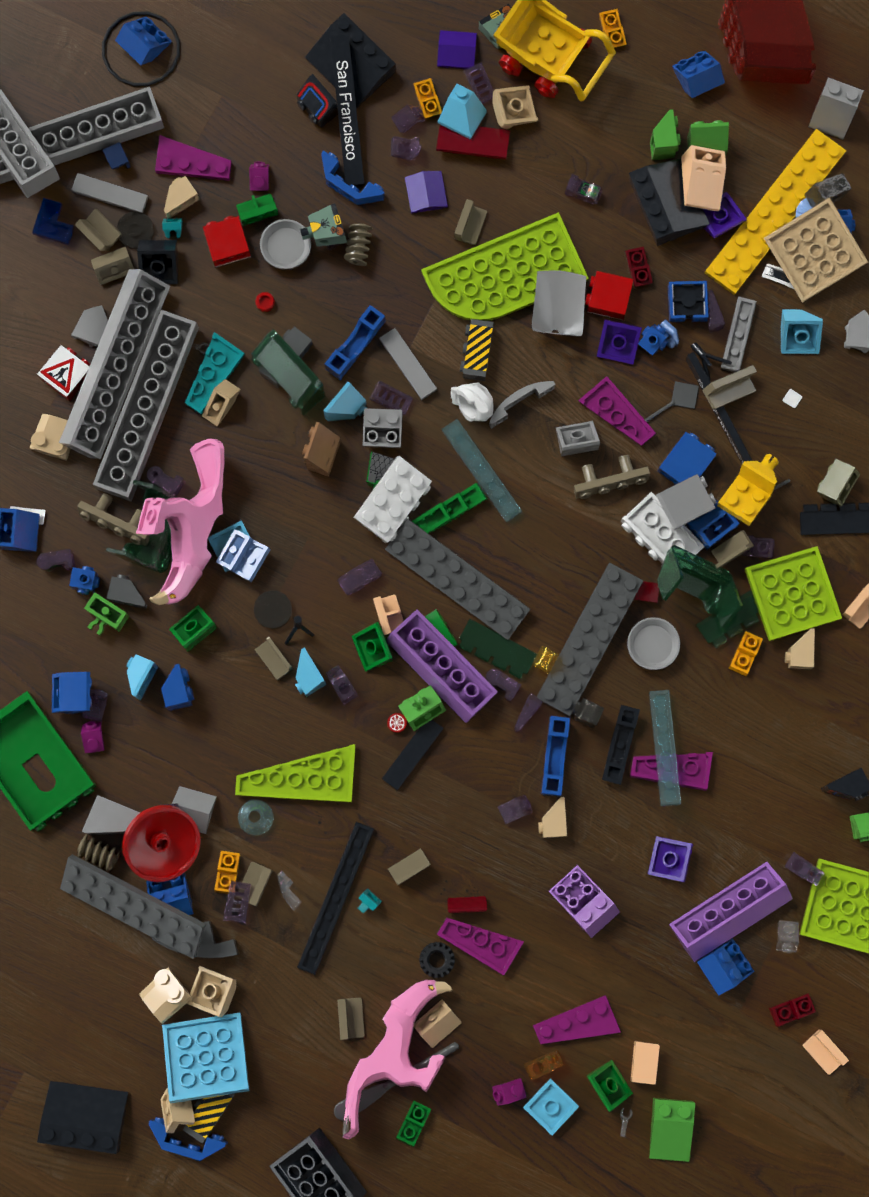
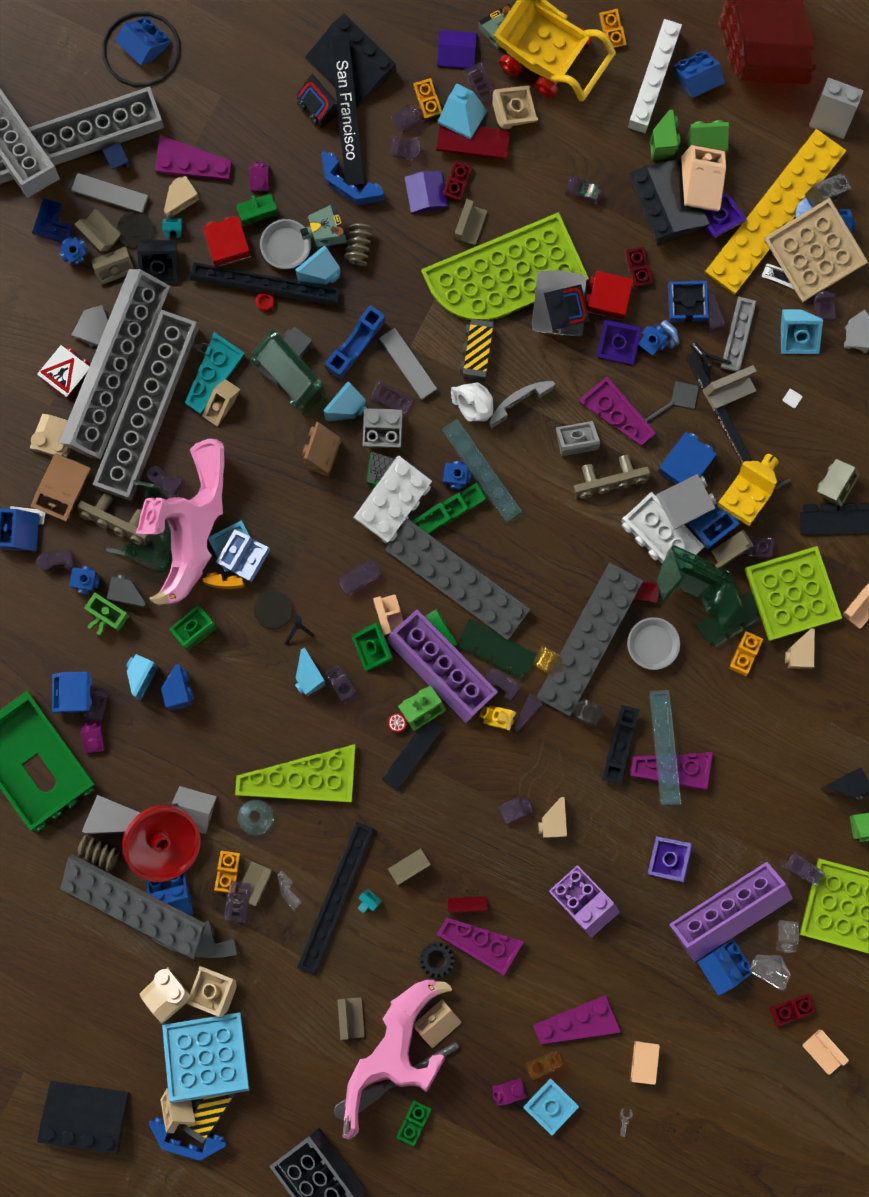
dark tan panel [254,637,293,681] -> none
blue arch [541,716,570,797] -> none
green slope [586,1060,633,1112] -> none
bright green slope [649,1098,695,1162] -> none
none -> medium nougat slope [31,453,91,521]
none -> blue brick [59,237,88,266]
none -> black tile [190,262,341,307]
none -> light orange slope [202,572,245,589]
none -> medium azure slope [295,246,341,285]
none -> dark red slope [443,161,473,200]
none -> blue brick [443,461,471,490]
none -> yellow hips [480,705,516,731]
none -> black slope [544,284,590,330]
none -> white brick [628,19,682,134]
none -> clear slope [749,955,791,991]
none -> clear purple bracket [814,291,836,321]

